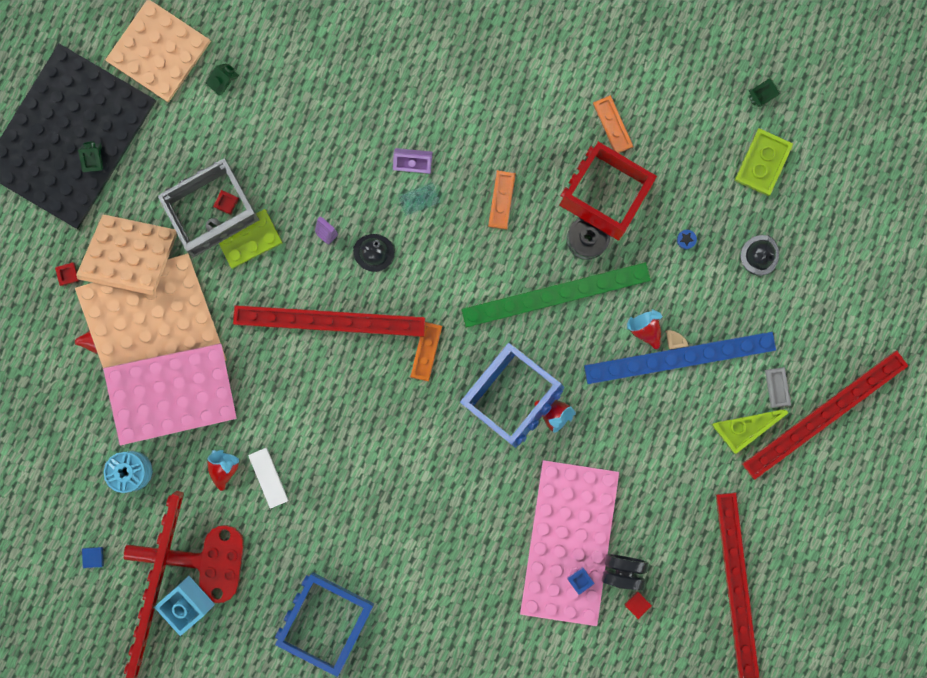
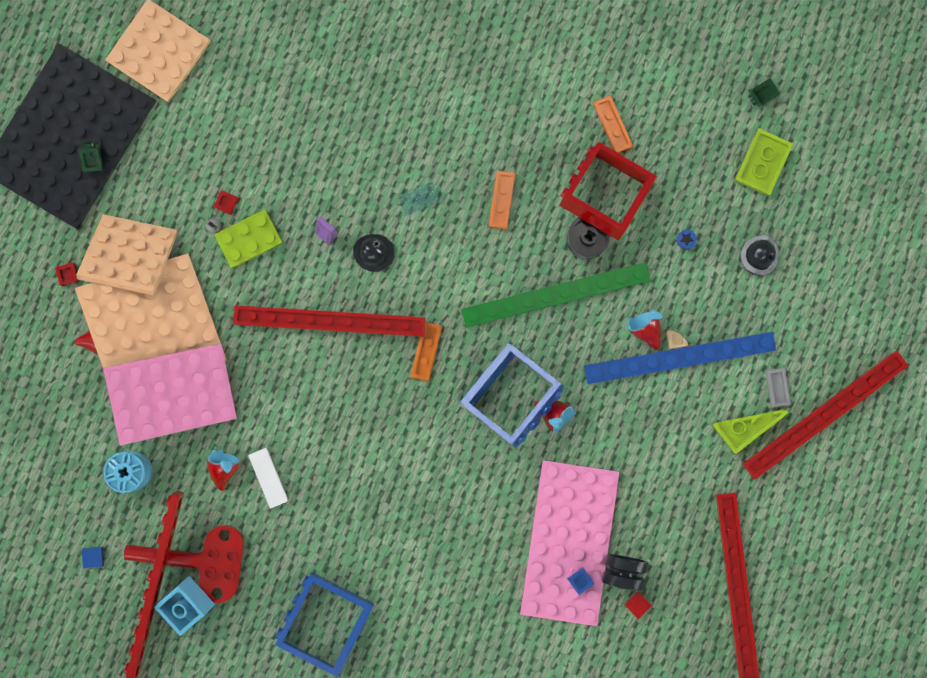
dark grey window [158,158,259,258] -> none
dark green bracket [206,63,239,95] -> none
medium lavender slope [393,148,433,174] -> none

